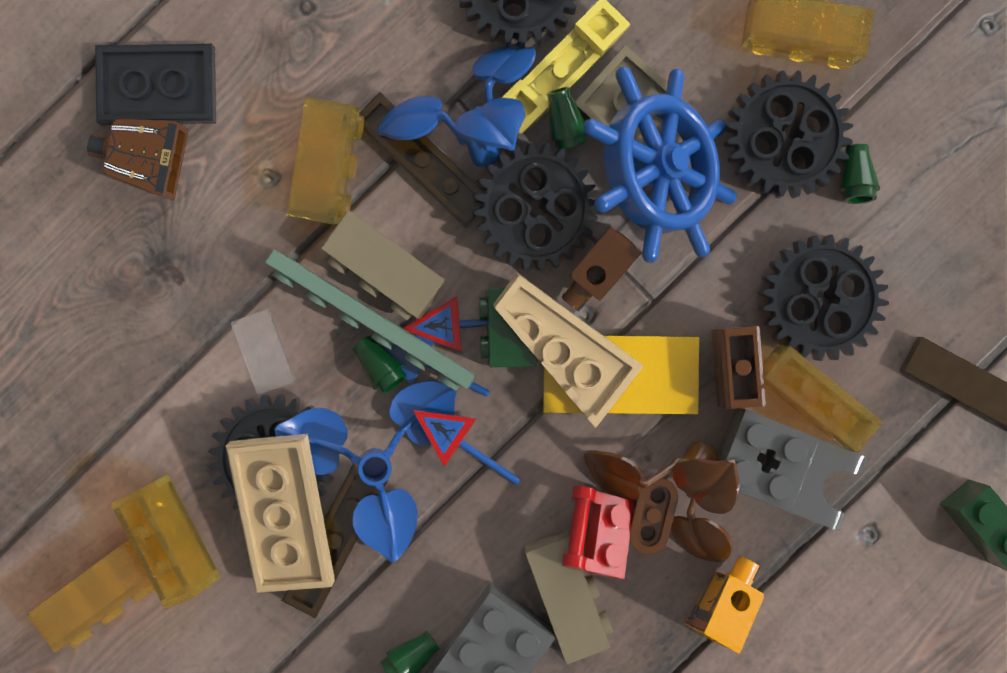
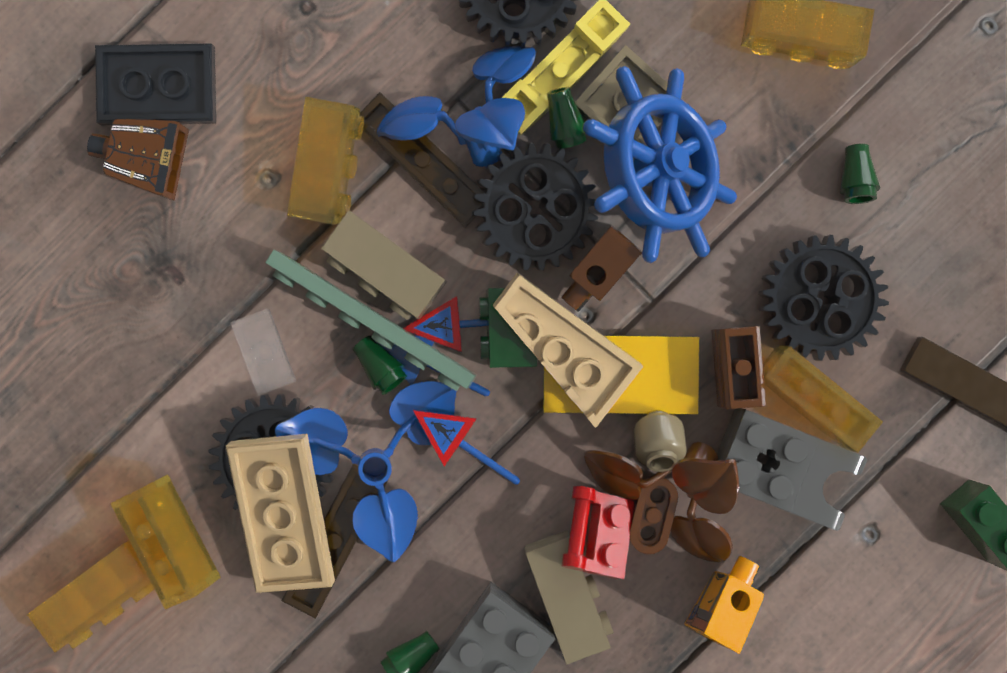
black gear [724,70,853,199] -> none
none -> dark tan head [633,411,687,472]

